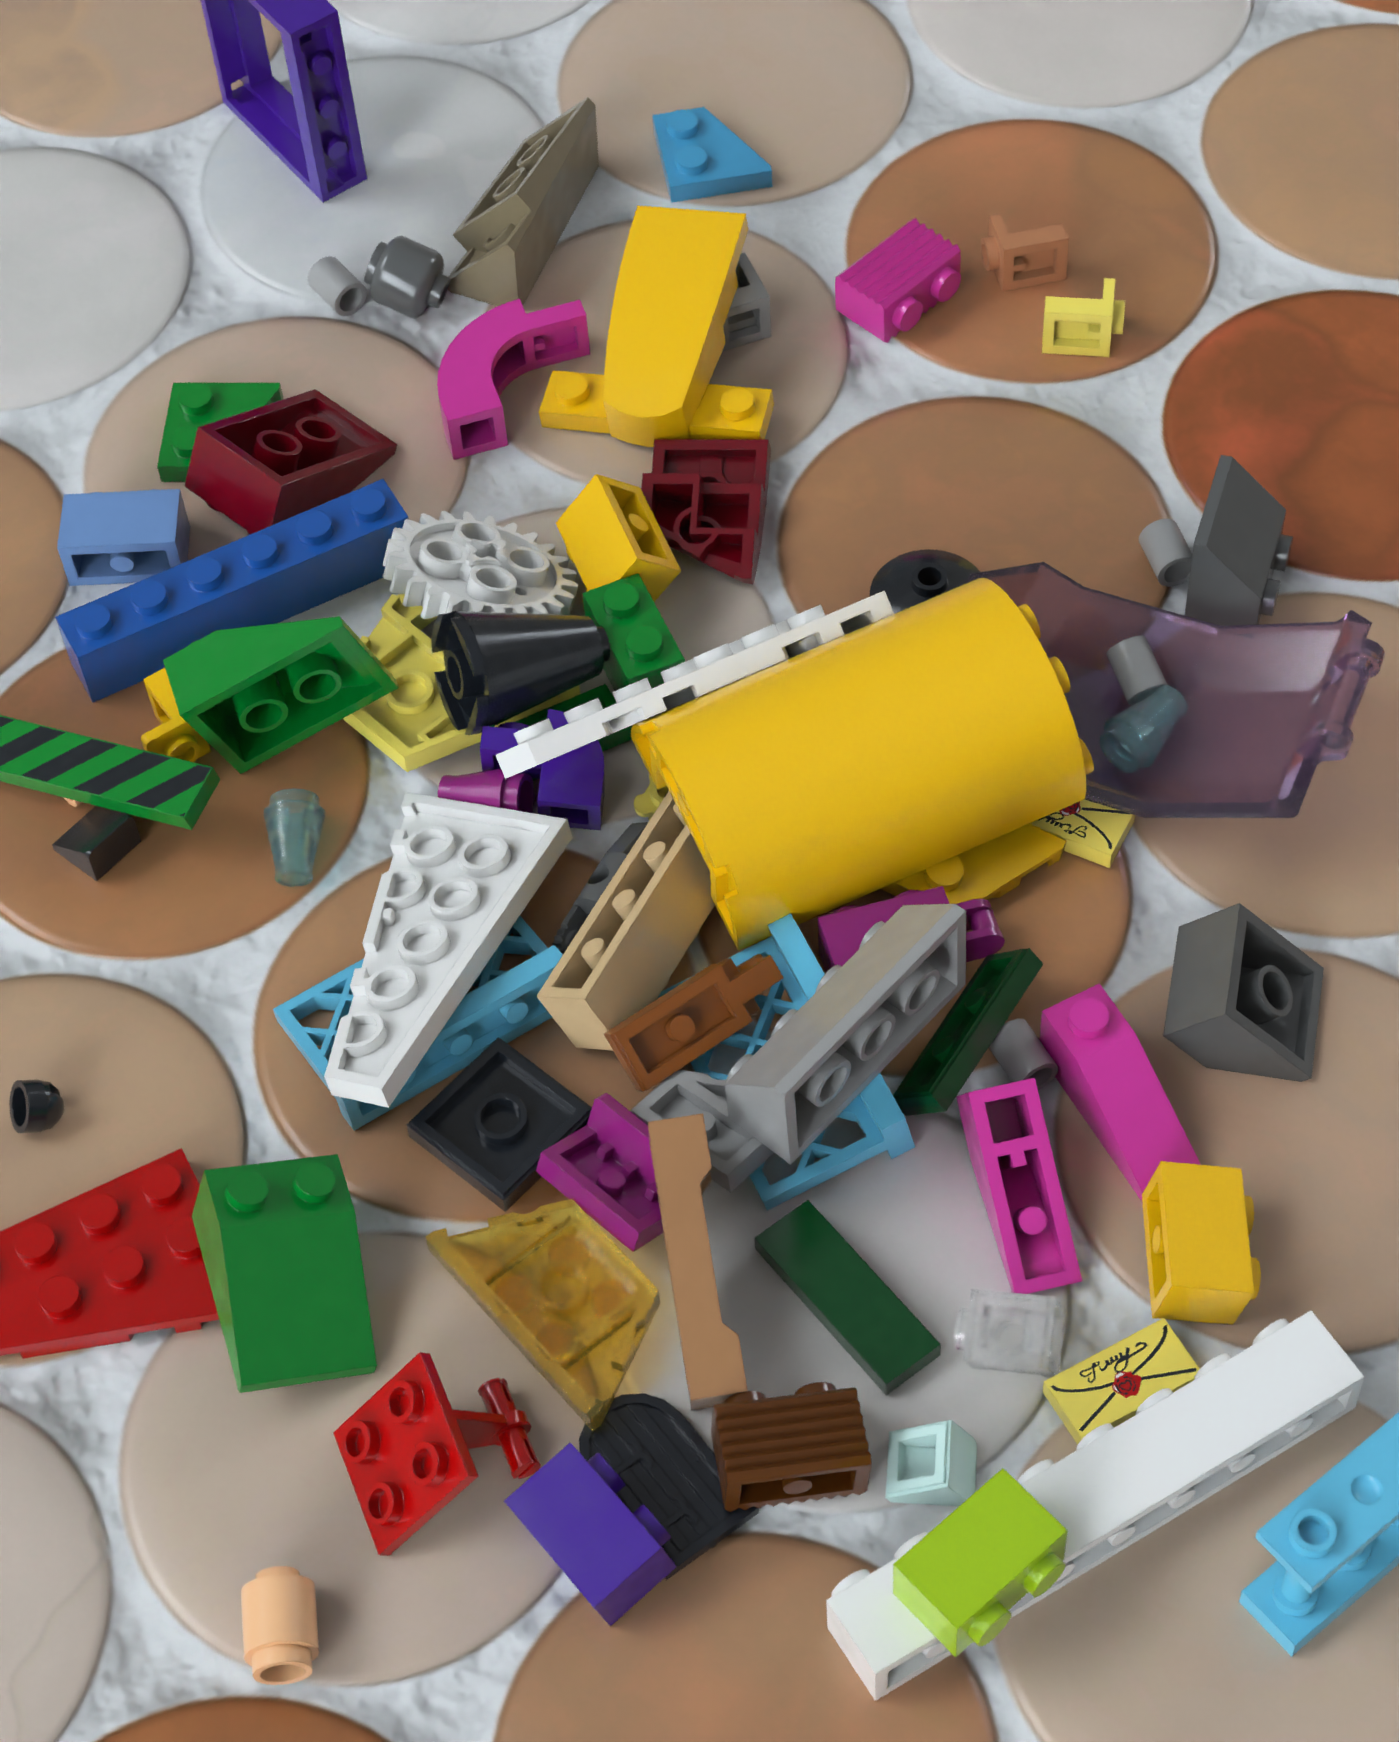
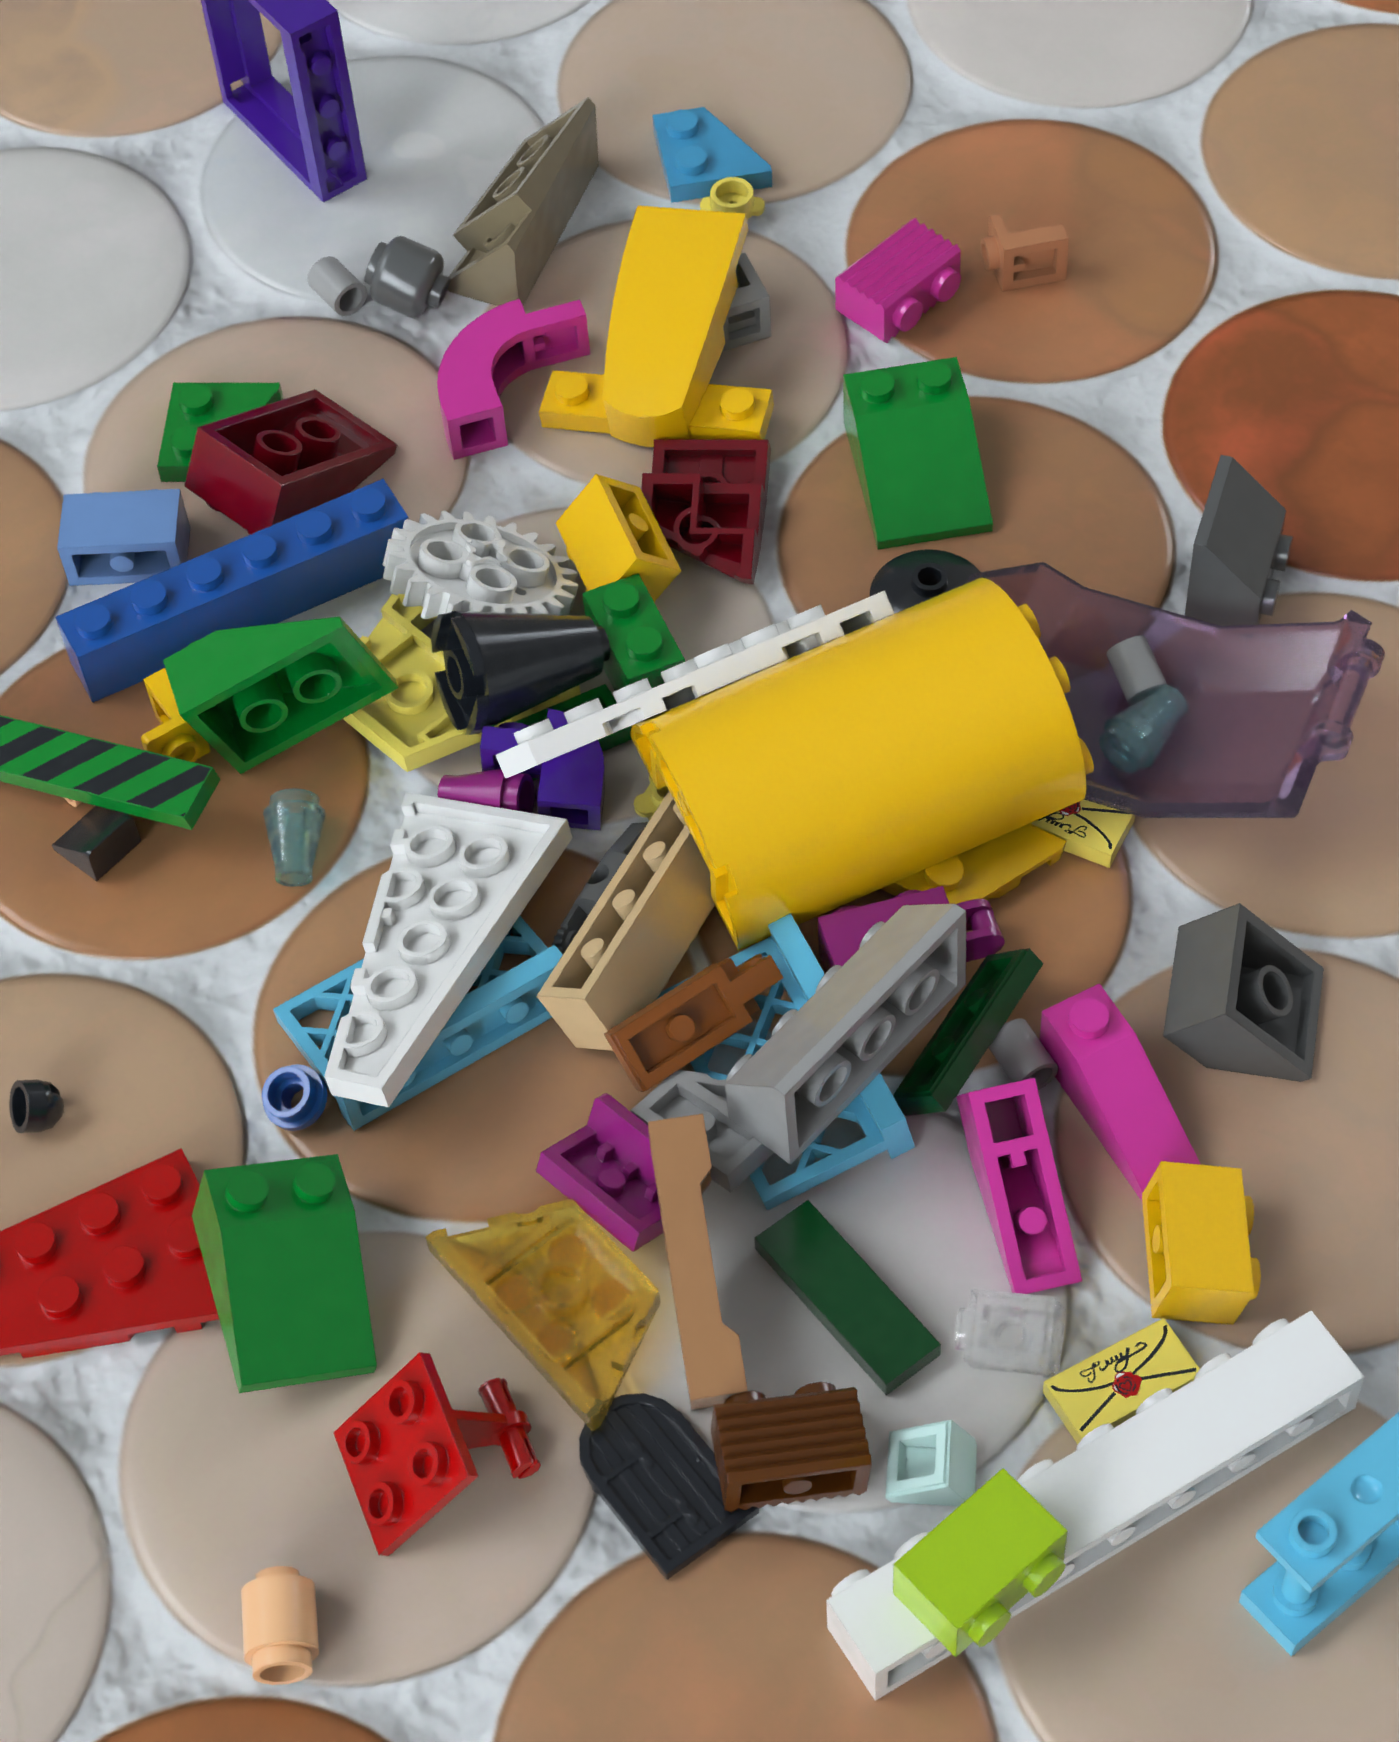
black plate [406,1037,592,1212] -> none
dark purple brick [504,1442,677,1626] -> none
light yellow bracket [1042,278,1125,357] -> none
light grey hinge [1139,519,1192,587] -> none
none -> blue plate [262,1064,328,1131]
none -> light yellow plate [700,177,765,221]
none -> green slope [843,357,993,550]

